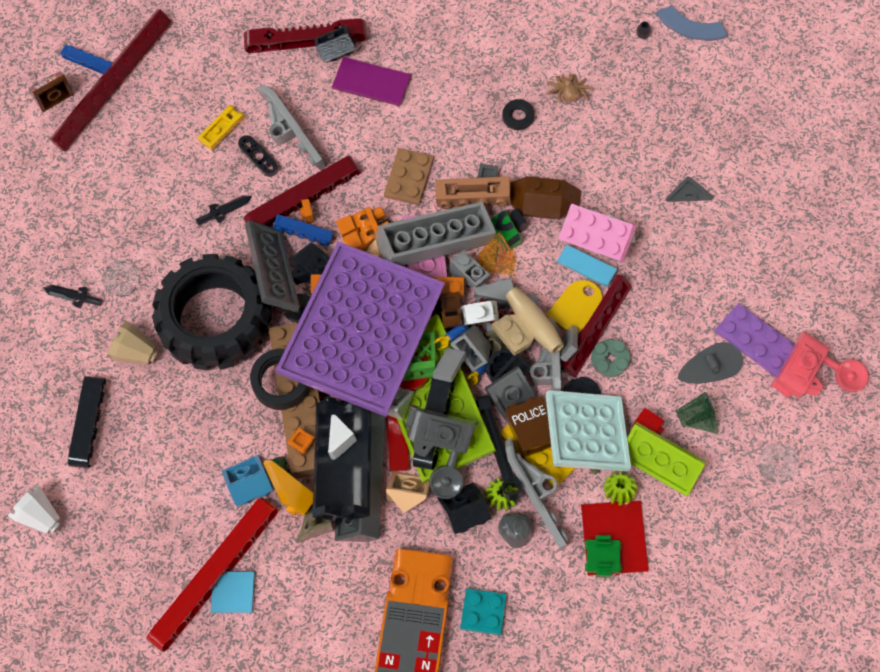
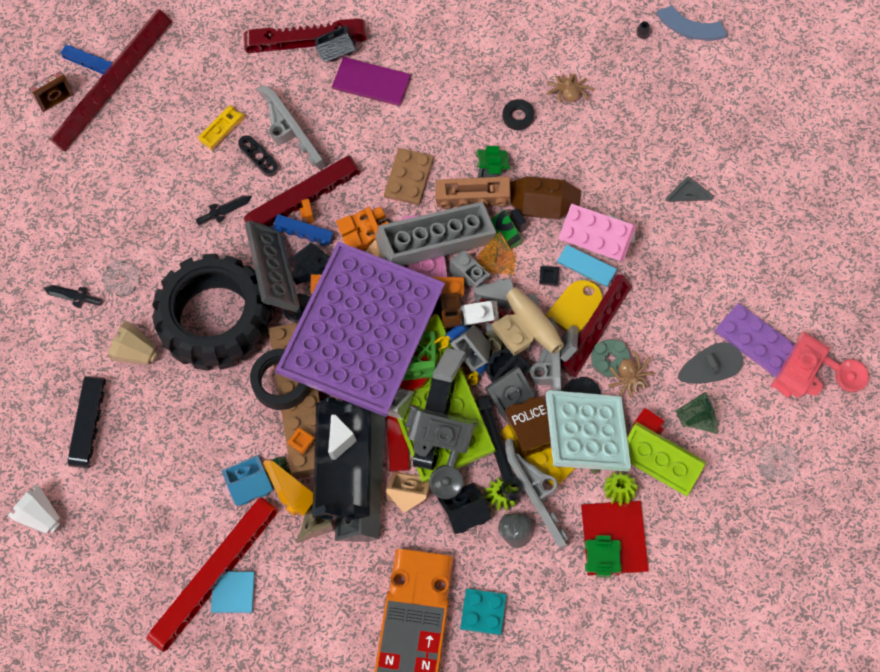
none -> green piece [475,145,511,174]
none -> black tile [539,266,559,286]
none -> medium nougat animal [608,351,654,398]

